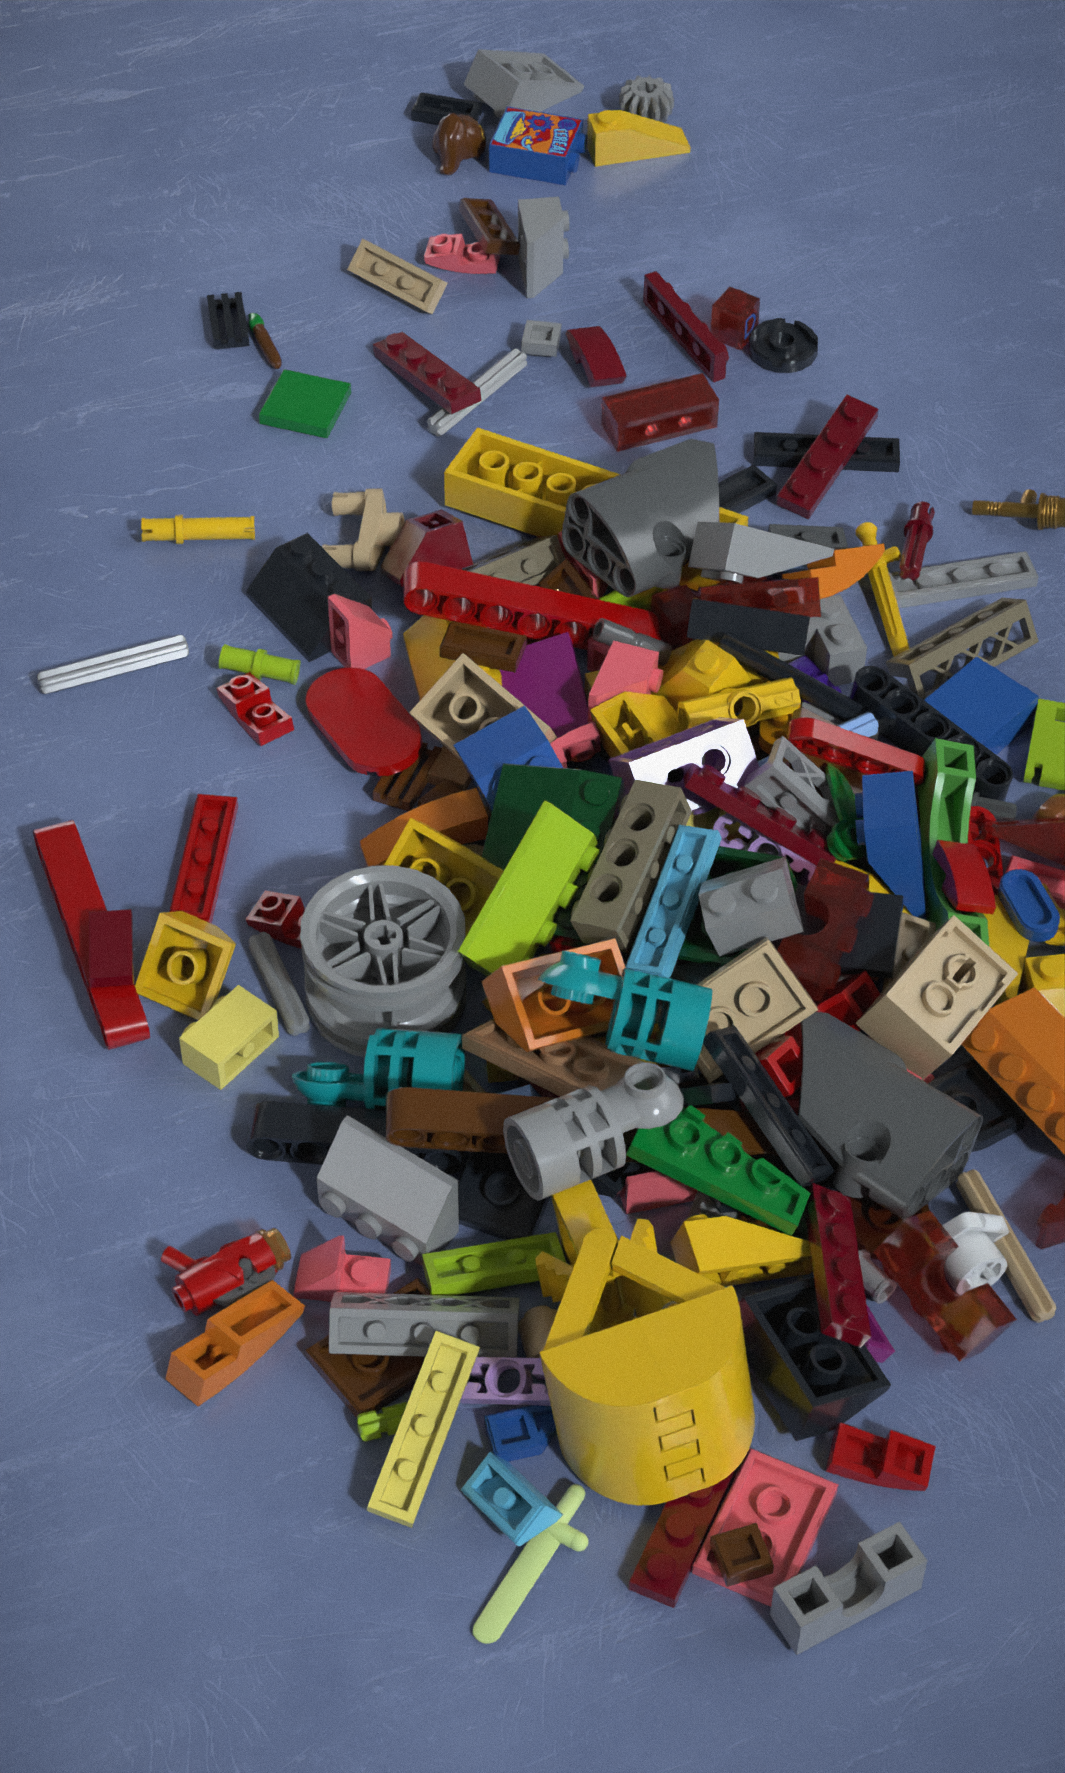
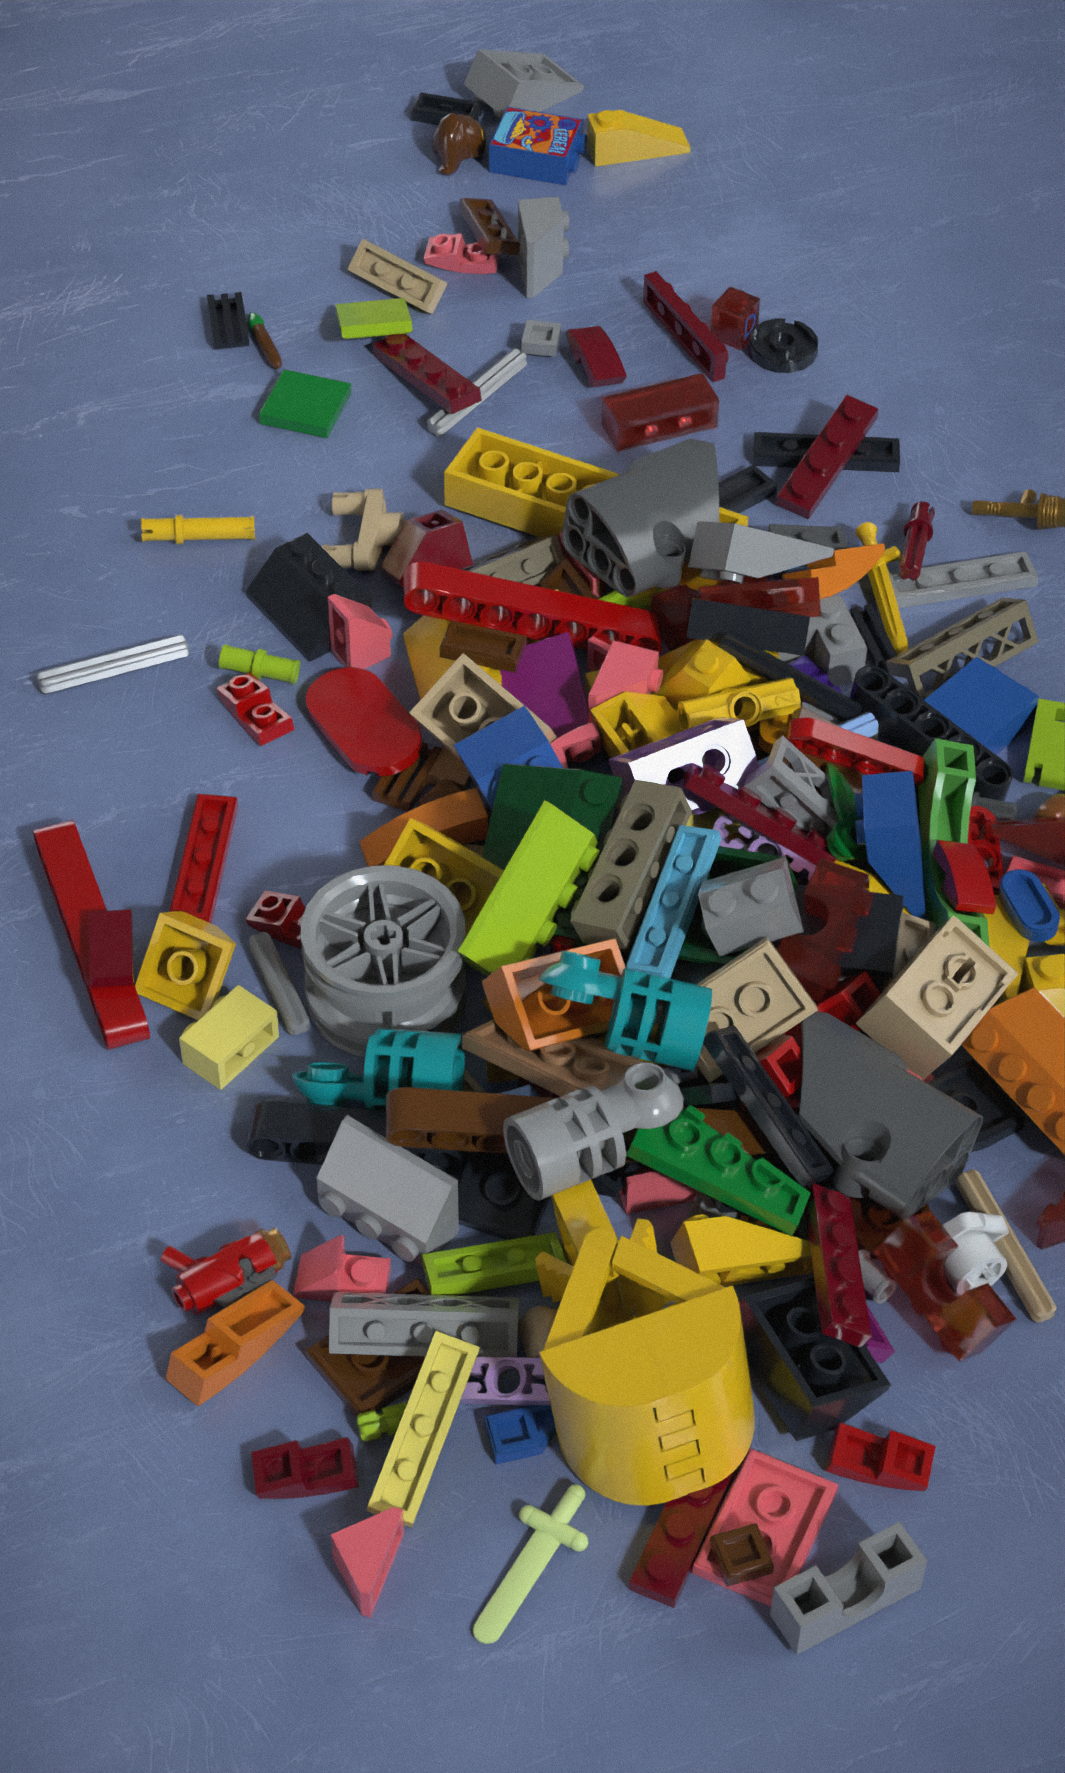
medium azure slope [461,1452,563,1547] -> none
dark grey piece [592,618,672,666] -> none
light grey gear [619,75,674,122] -> none
none -> dark red slope [251,1437,359,1499]
none -> coral slope [331,1507,404,1618]
none -> lime tile [335,298,413,339]
none -> black tile [849,604,897,669]

